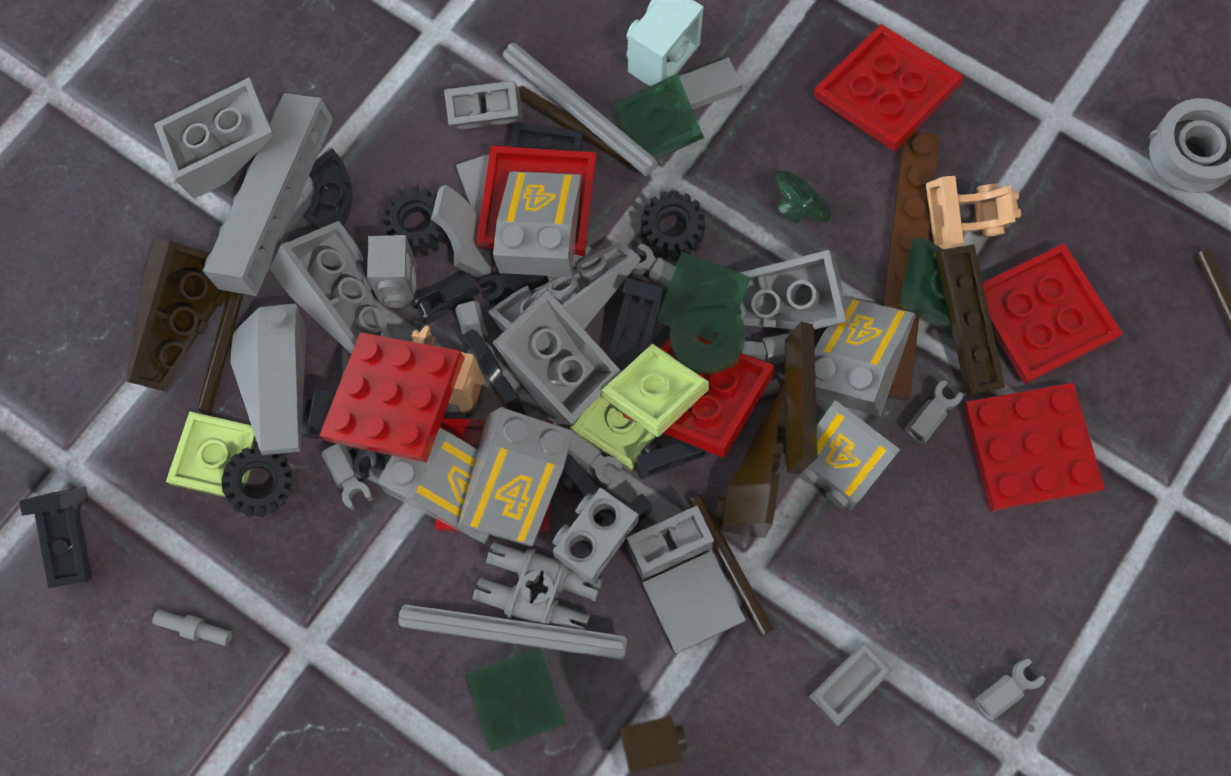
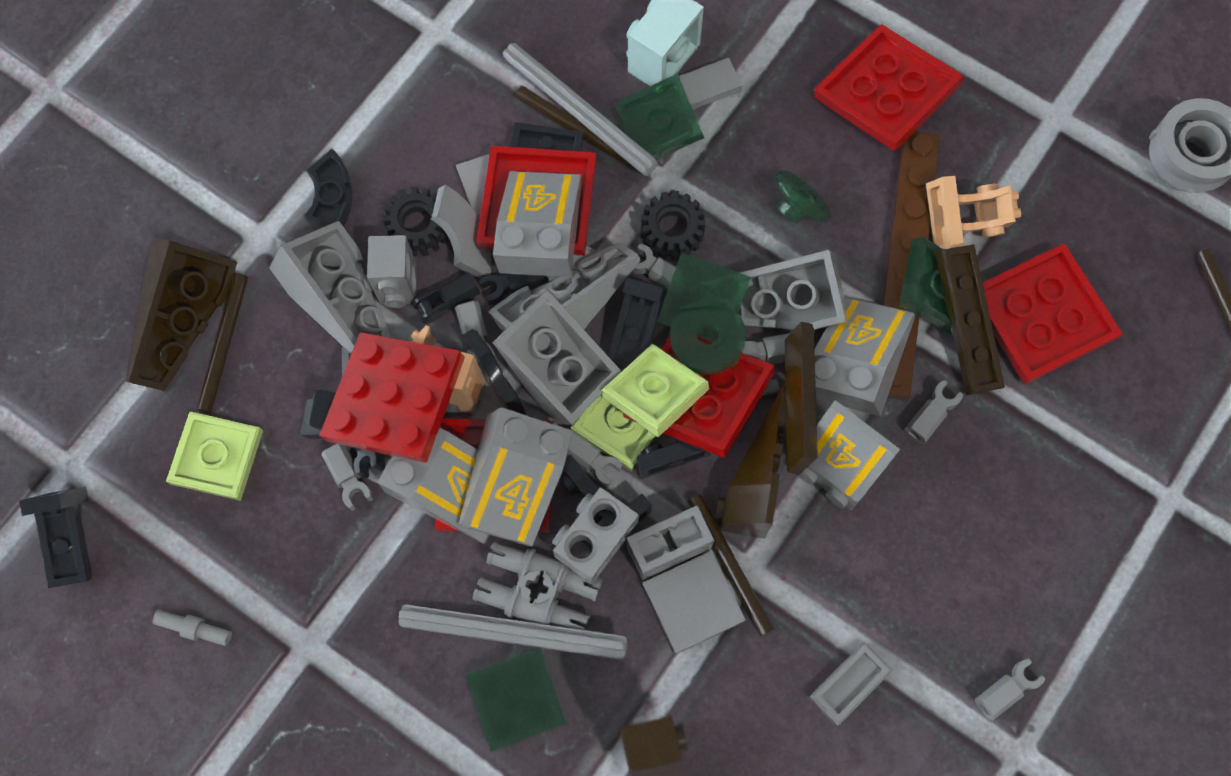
light grey slope [154,78,274,199] -> none
light grey brick [203,93,333,296] -> none
black tyre [222,446,293,518] -> none
light grey wedge [230,304,307,455] -> none
light grey brick [444,80,523,131] -> none
red plate [963,383,1105,512] -> none

